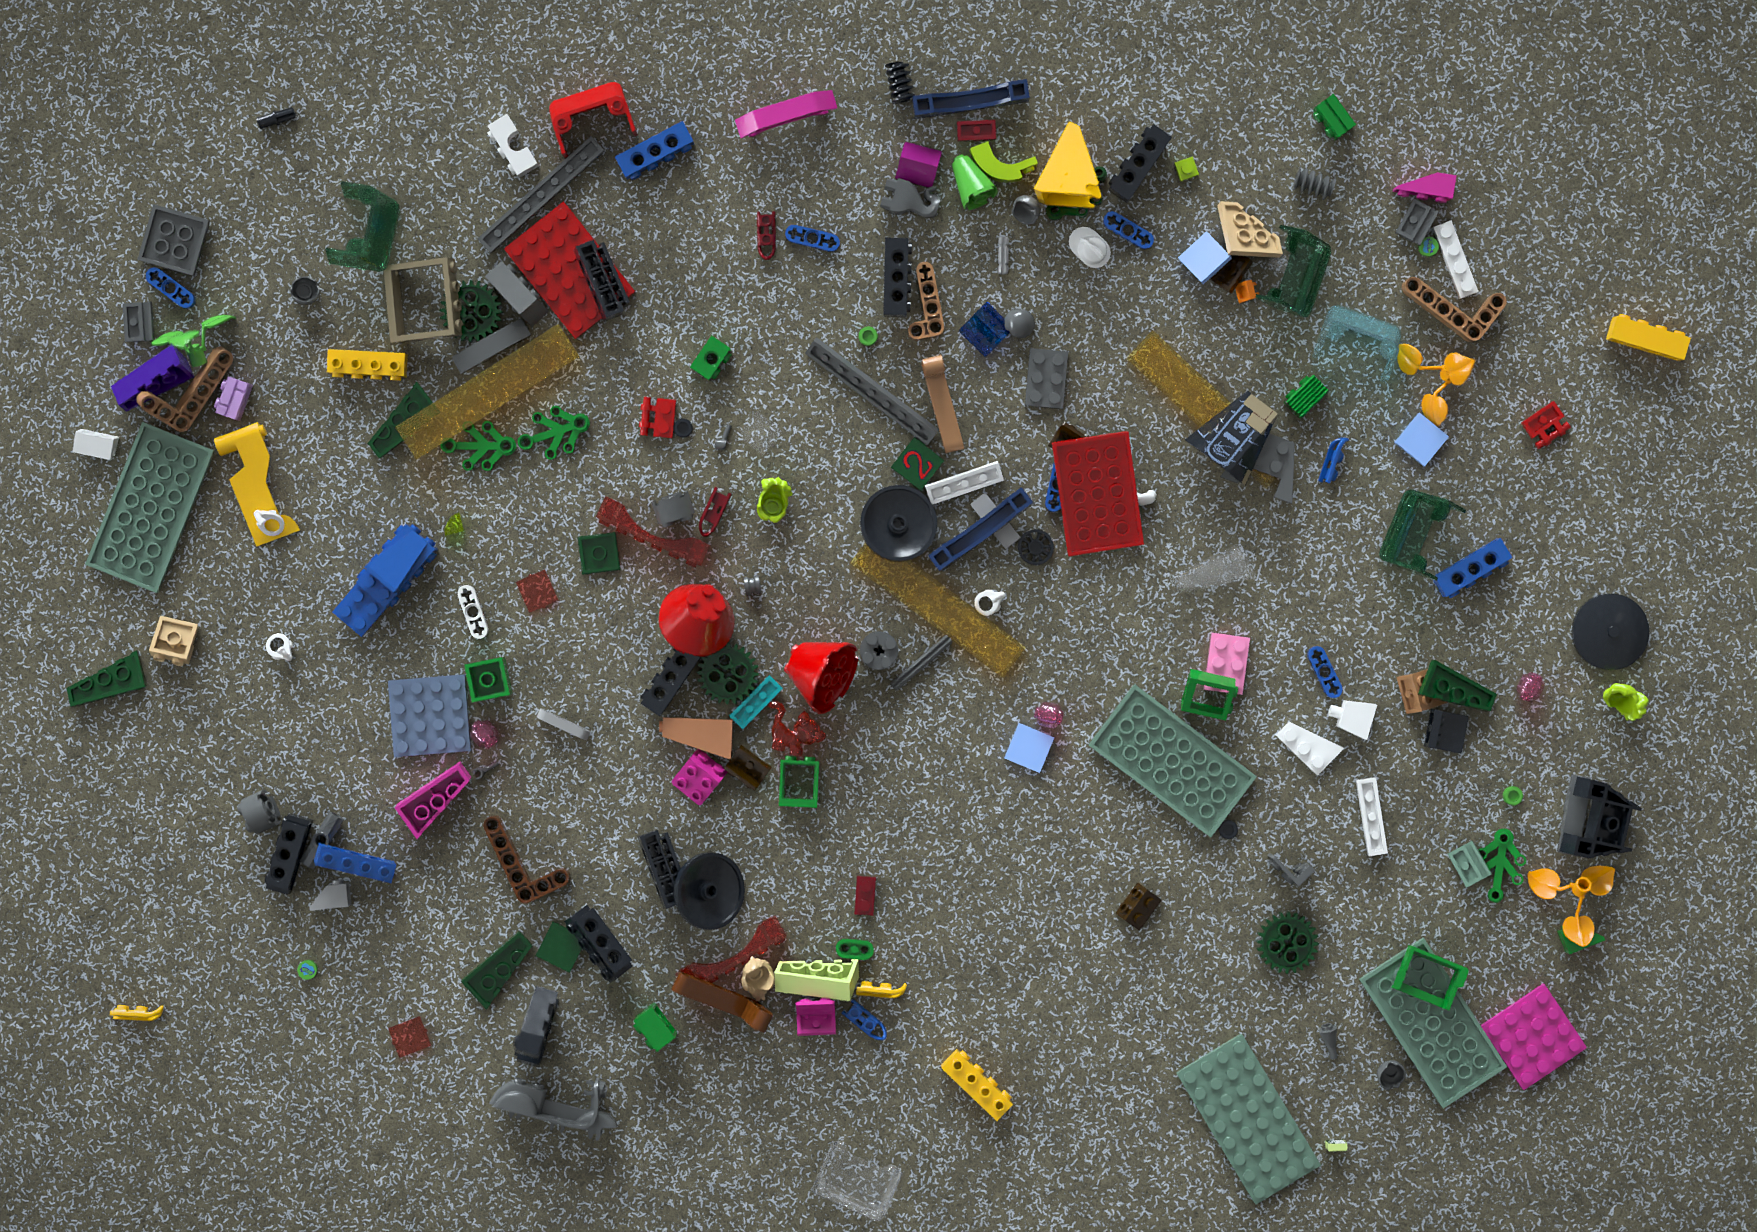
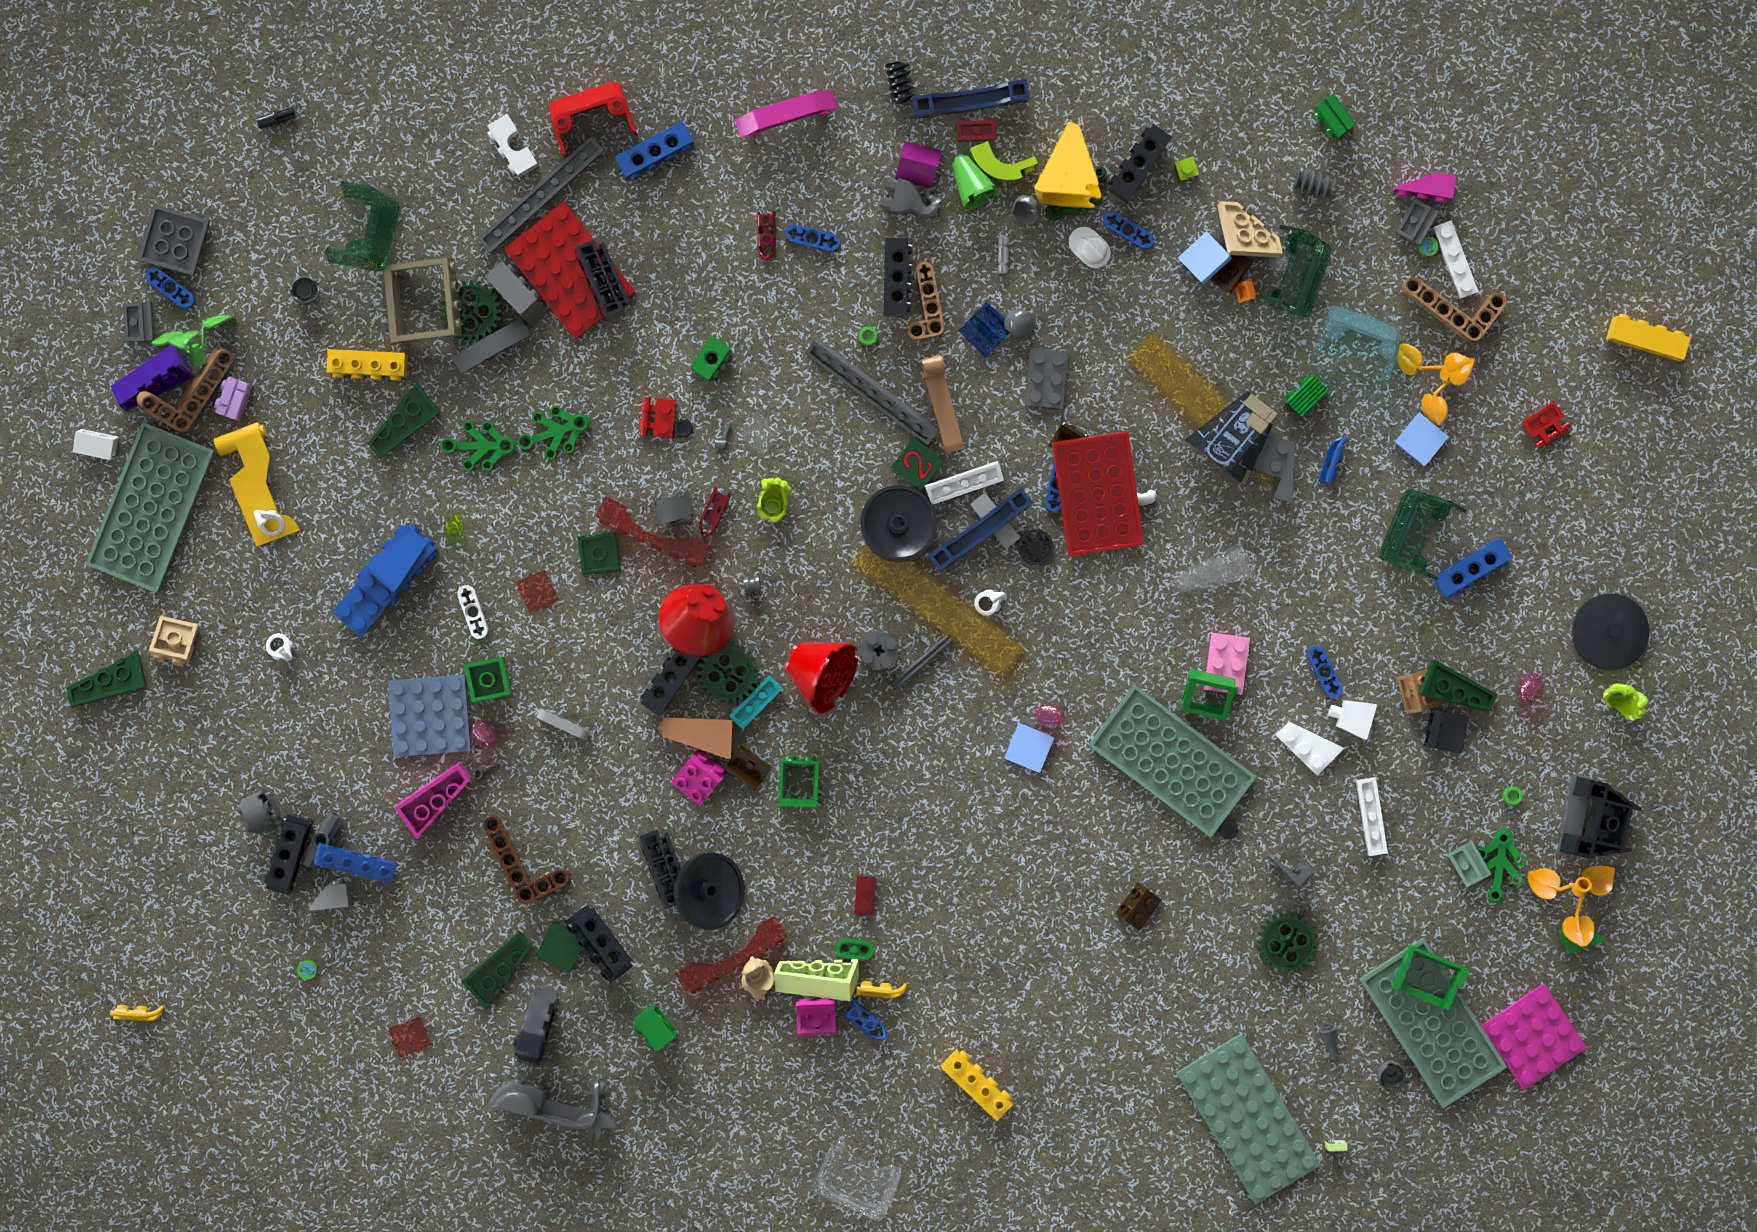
clear yellow plate [395,324,579,460] -> none
reddish brown beam [671,971,773,1033] -> none
clear red animal [768,701,826,757] -> none

